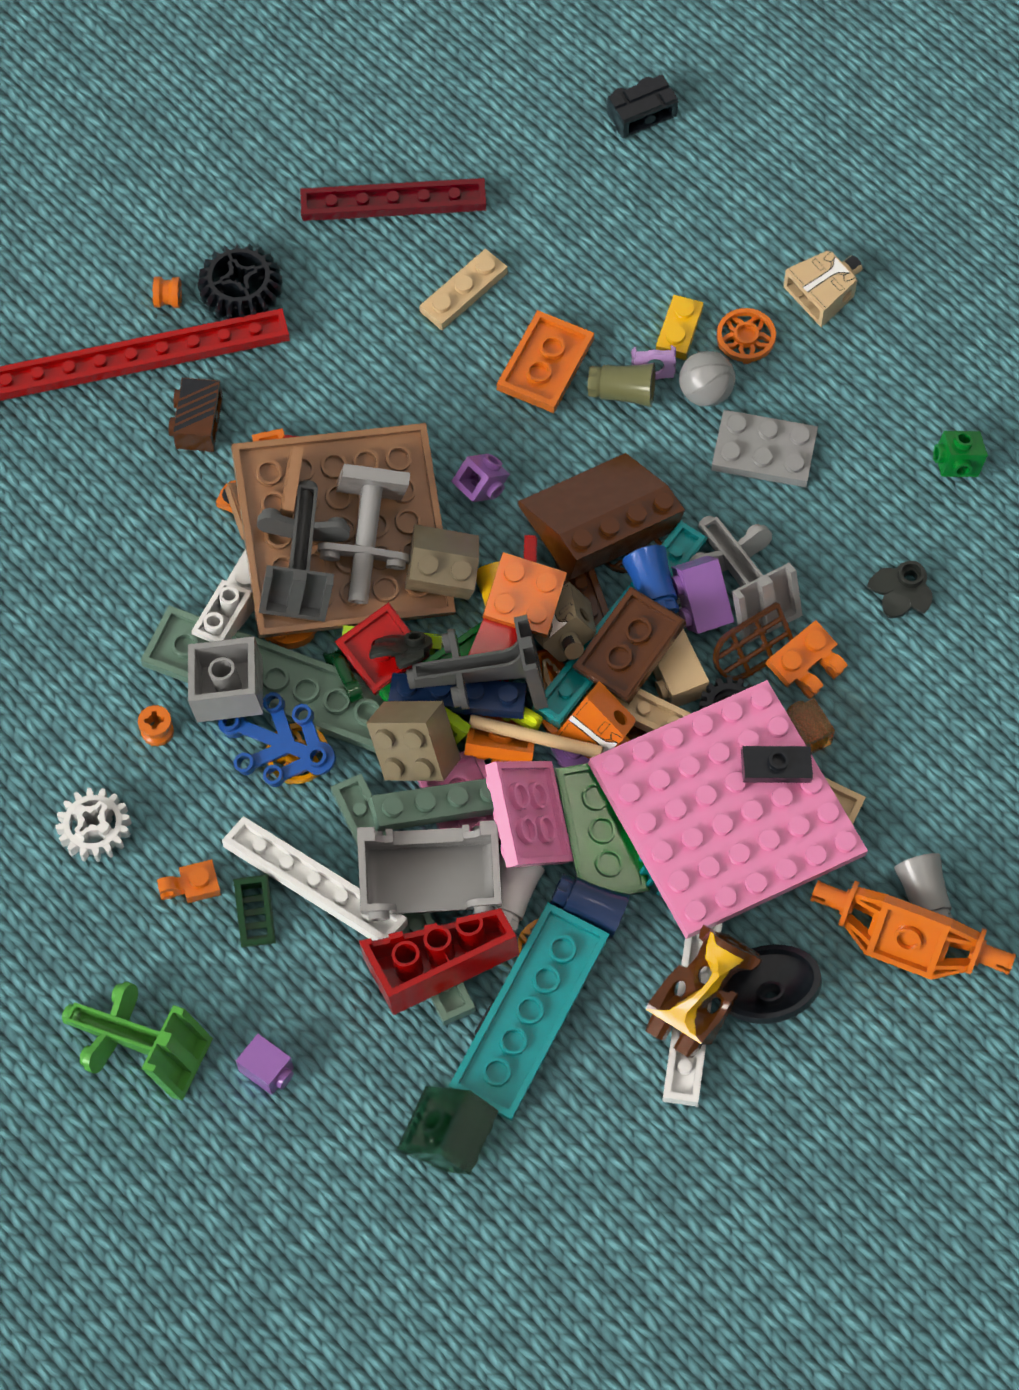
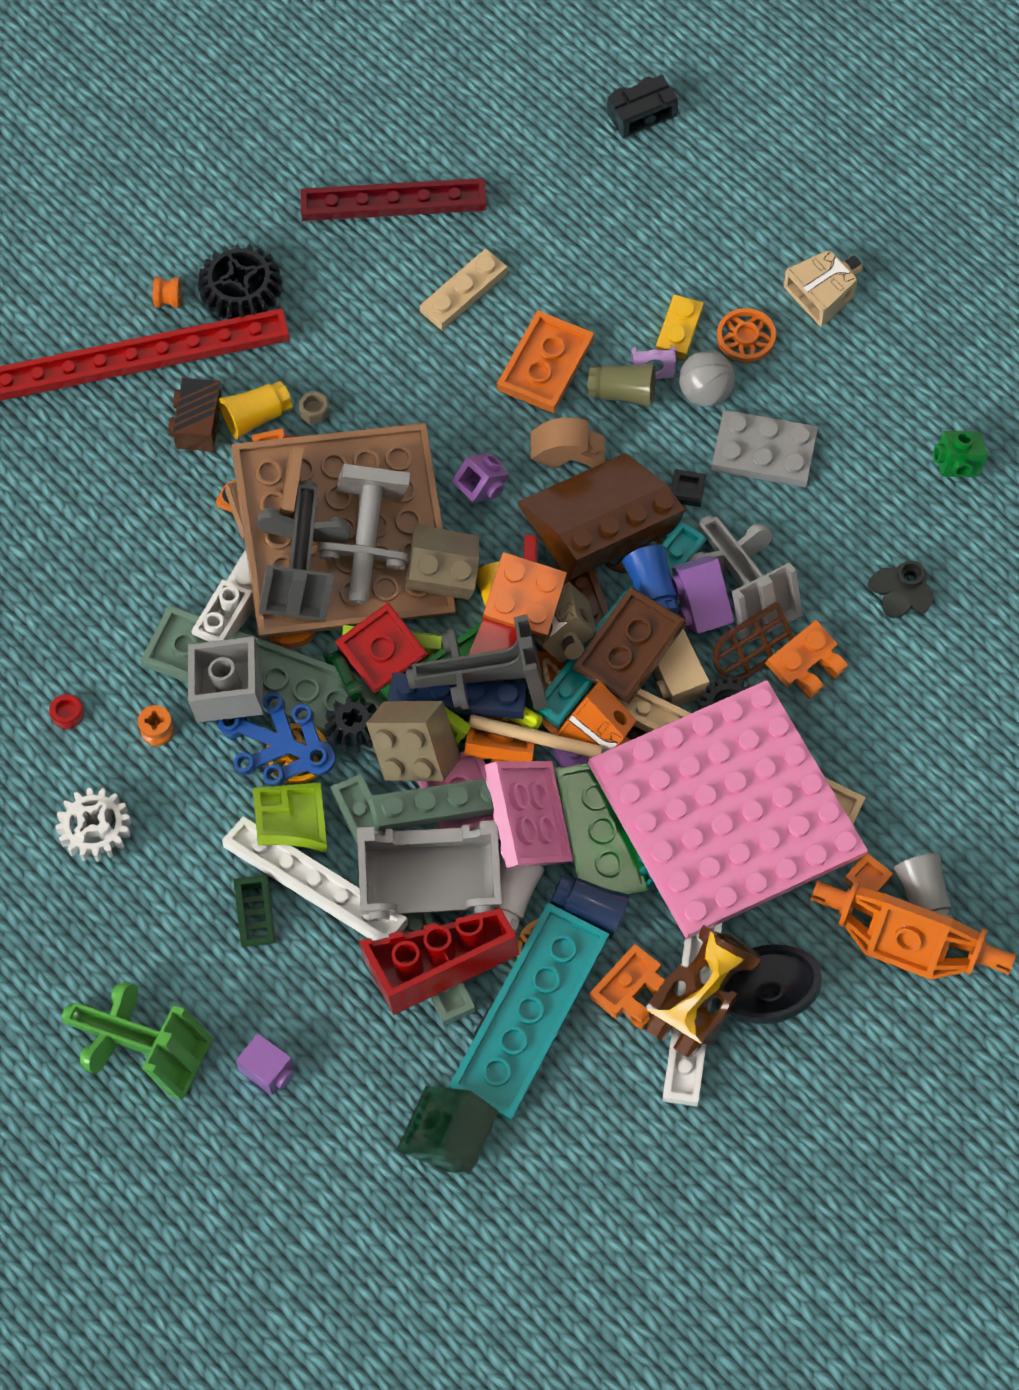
orange plate [157,859,221,903] -> none
pearl dark grey plate [369,631,433,669] -> none
black plate [741,746,813,783] -> none
clear orange brick [786,698,835,754] -> none
none -> red tile [49,694,84,729]
none -> yellow plant [219,381,293,440]
none -> lime plate [253,782,327,852]
none -> dark tan tile [298,391,330,424]
none -> black gear [324,695,377,754]
none -> medium nougat brick [531,417,605,469]
none -> orange plate [589,944,665,1030]
none -> black tile [671,469,707,507]
none -> orange tile [844,853,894,892]

